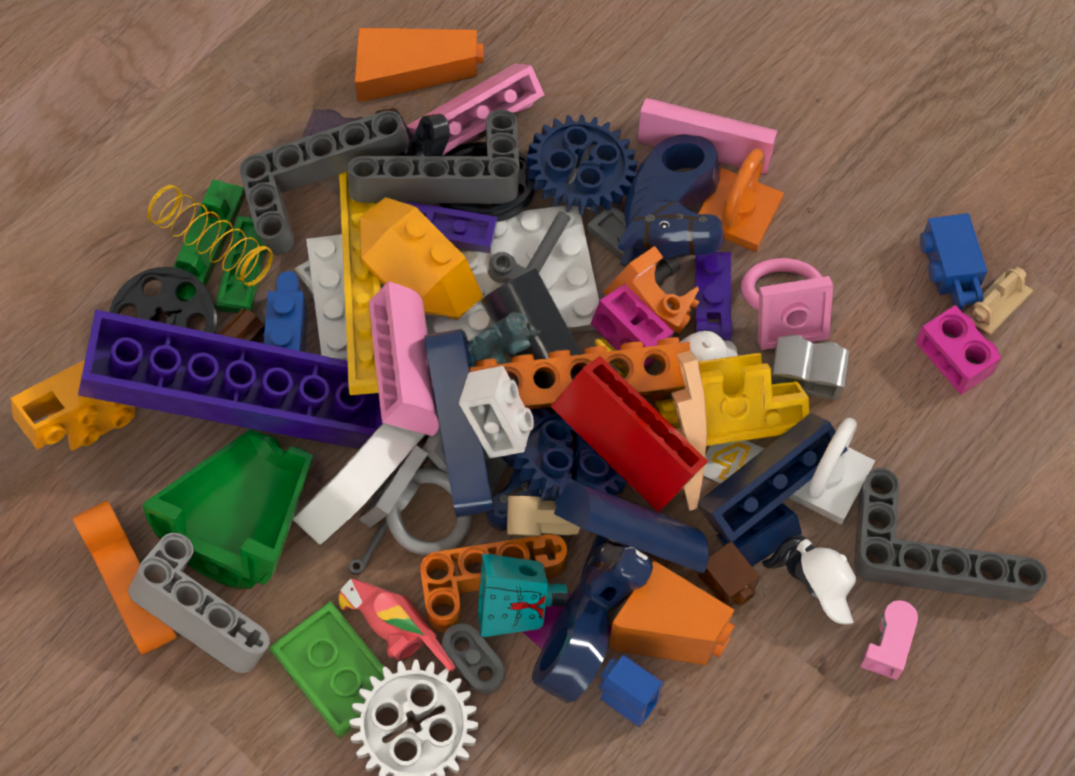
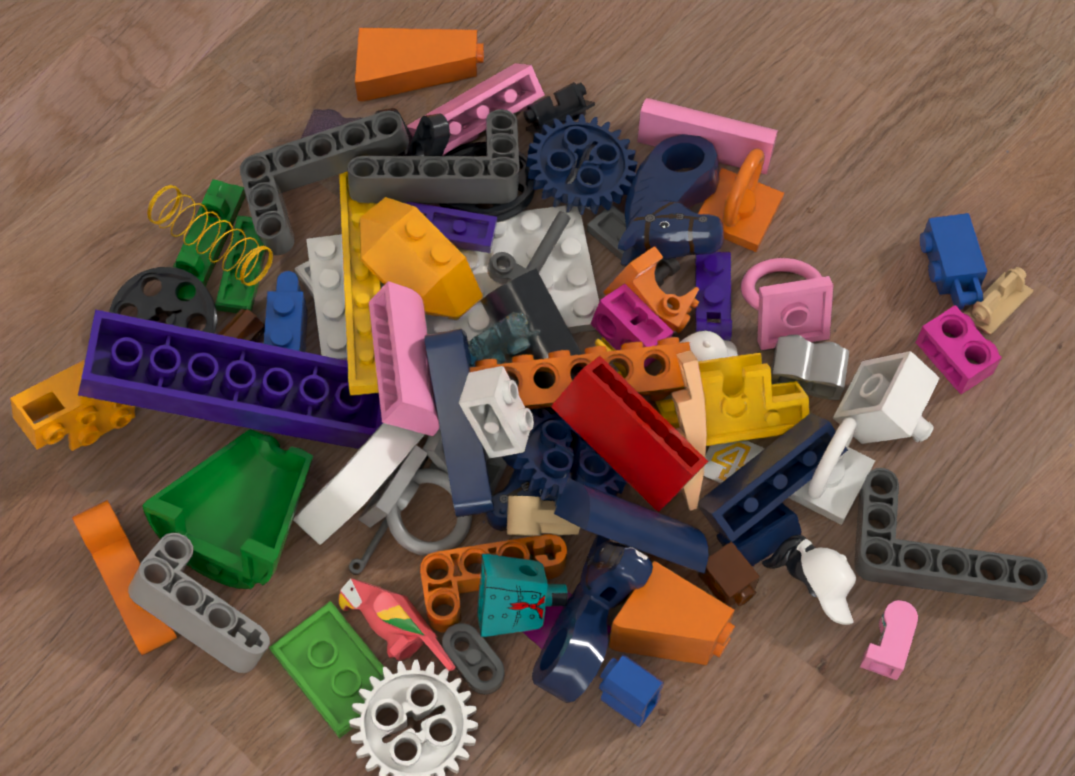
none -> black hinge [523,82,595,134]
none -> white brick [833,351,939,444]

